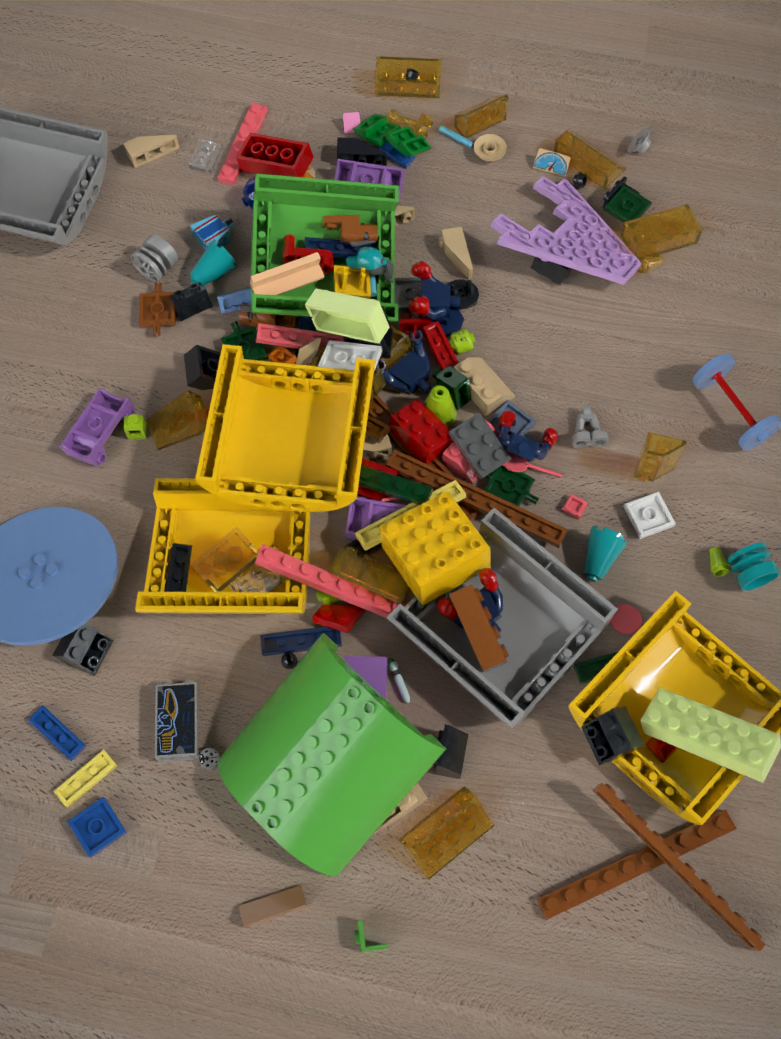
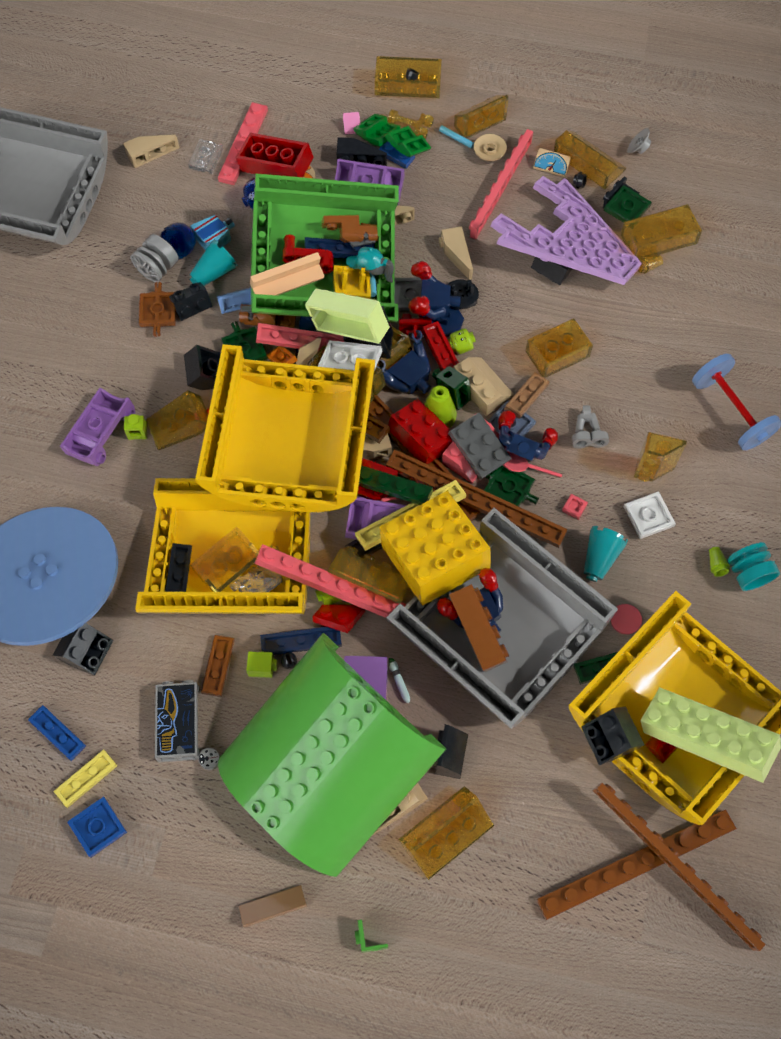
none -> clear blue cylinder [161,222,196,259]
none -> dark orange tile [201,635,235,697]
none -> lime brick [246,651,277,678]
none -> coral plate [469,129,533,240]
none -> medium nougat tile [504,372,550,419]
none -> clear yellow brick [525,318,593,378]

